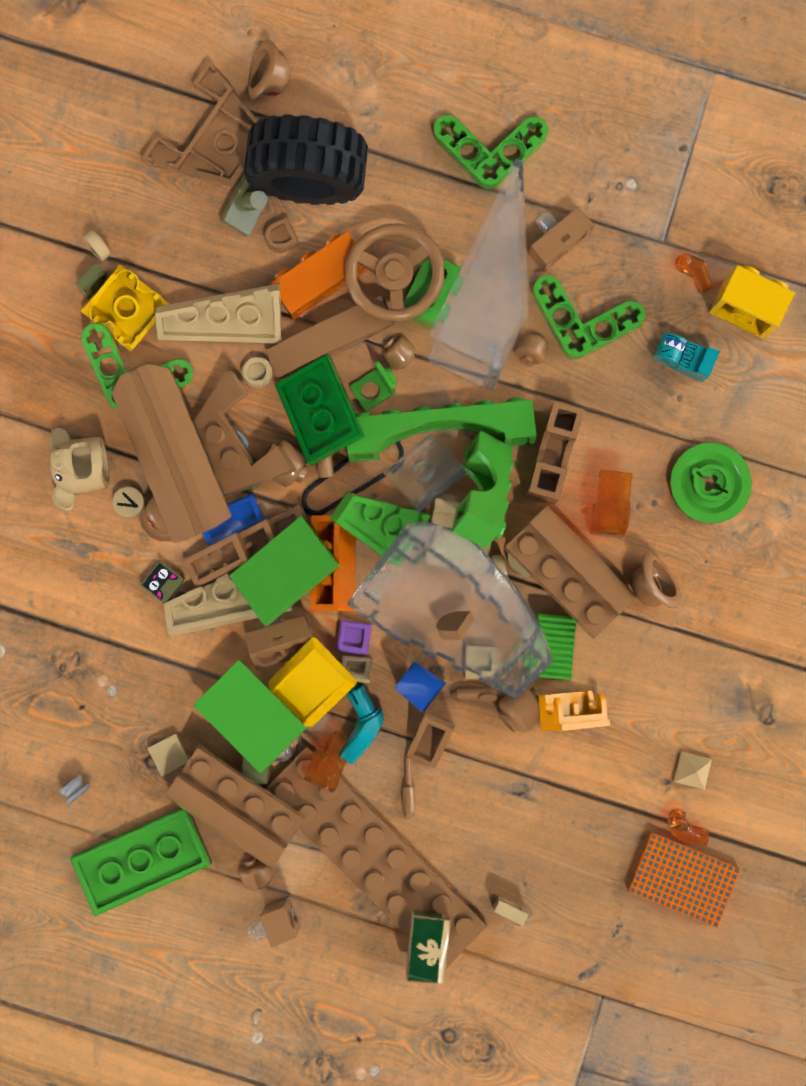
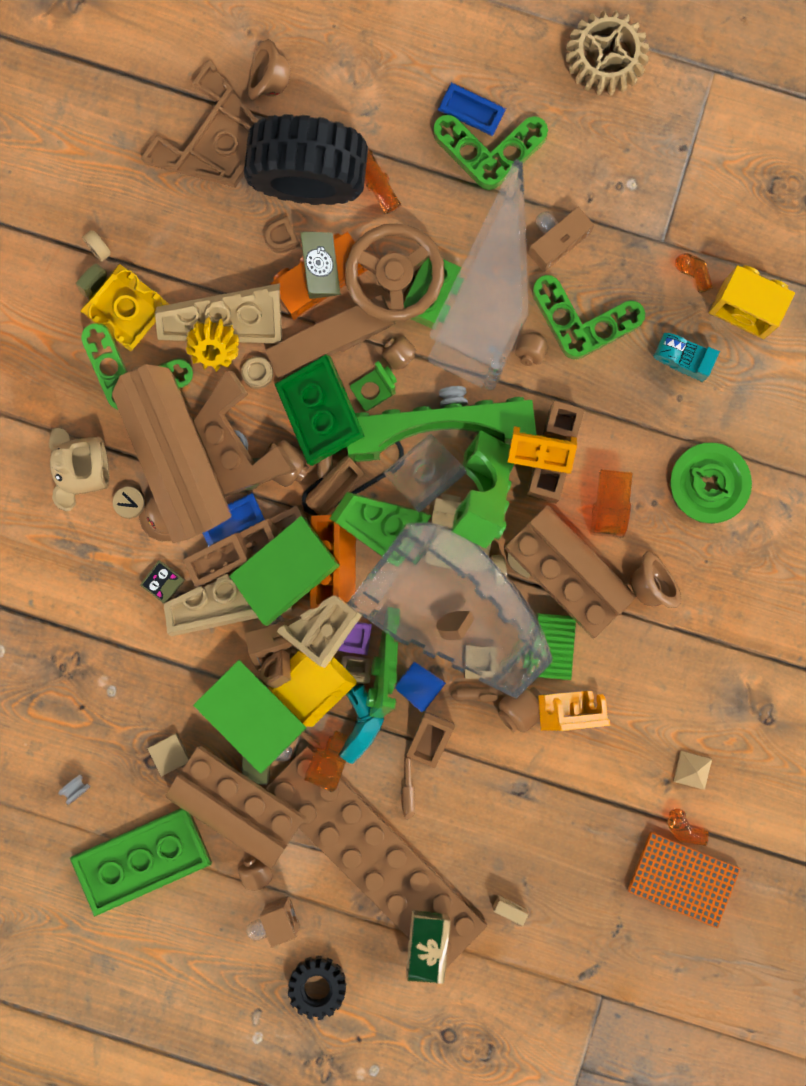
olive tile [220,173,269,236] -> none
none -> yellow gear [186,317,239,372]
none -> medium nougat tile [260,649,291,688]
none -> tan wing [277,595,362,668]
none -> black tyre [288,956,346,1020]
none -> olive slope [300,232,341,299]
none -> medium nougat tile [305,456,365,515]
none -> clear orange pin [365,150,402,214]
none -> bright green wing [366,608,399,718]
none -> blue tile [438,83,506,137]
none -> light grey bush [439,386,468,408]
none -> light orange hinge [508,426,577,474]
none -> tan gear [566,10,649,96]

